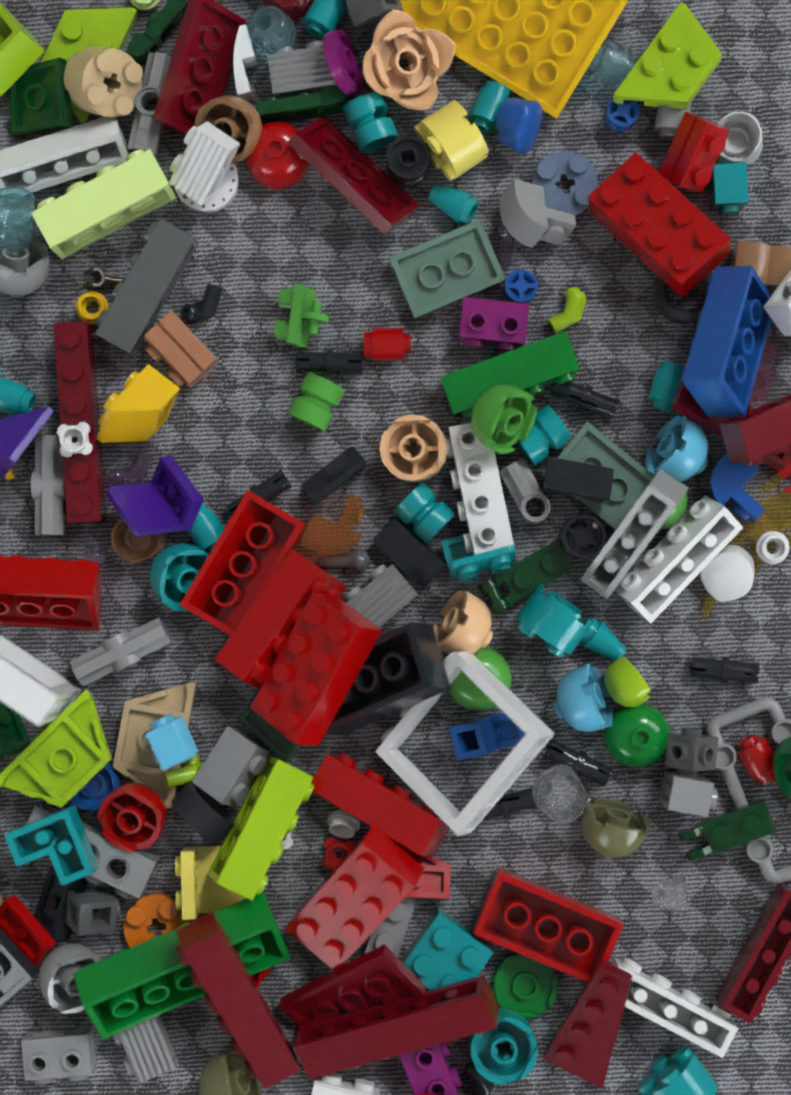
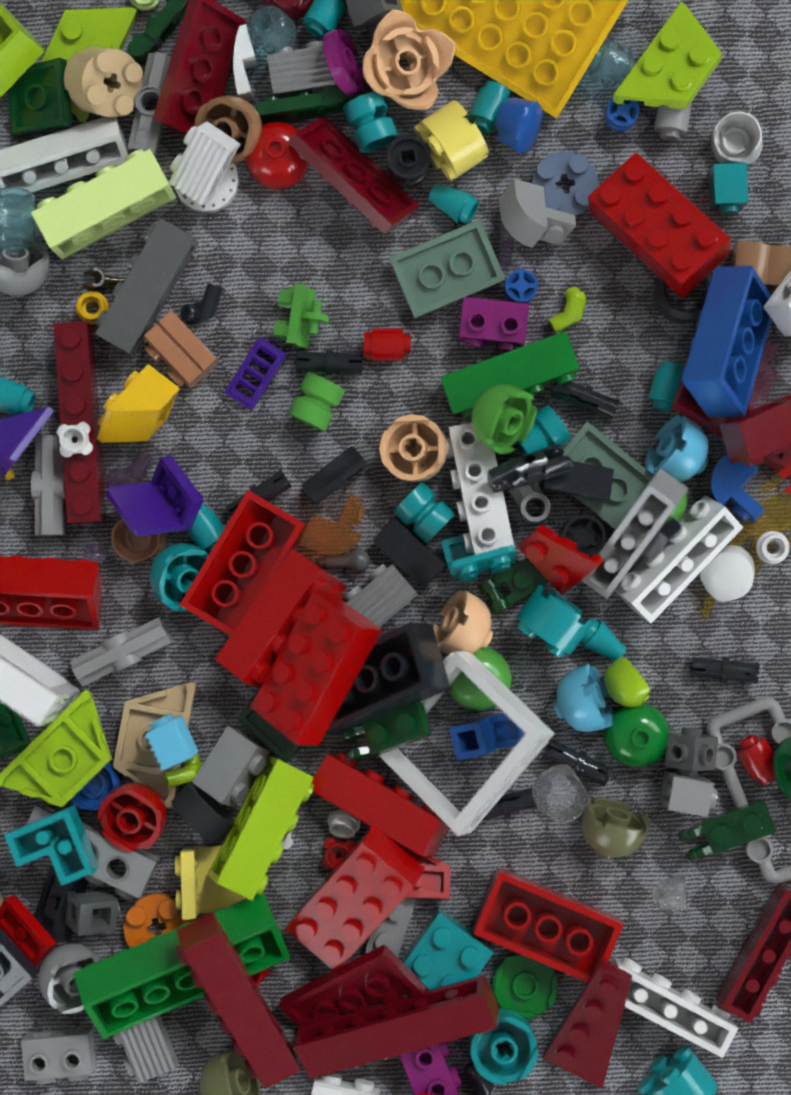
red brick [659,112,730,193] -> none
none -> dark purple slope [224,336,288,411]
none -> dark green hinge [342,702,432,761]
none -> black hinge [487,444,574,493]
none -> red wing [517,525,604,596]
none -> black tile [642,518,682,560]

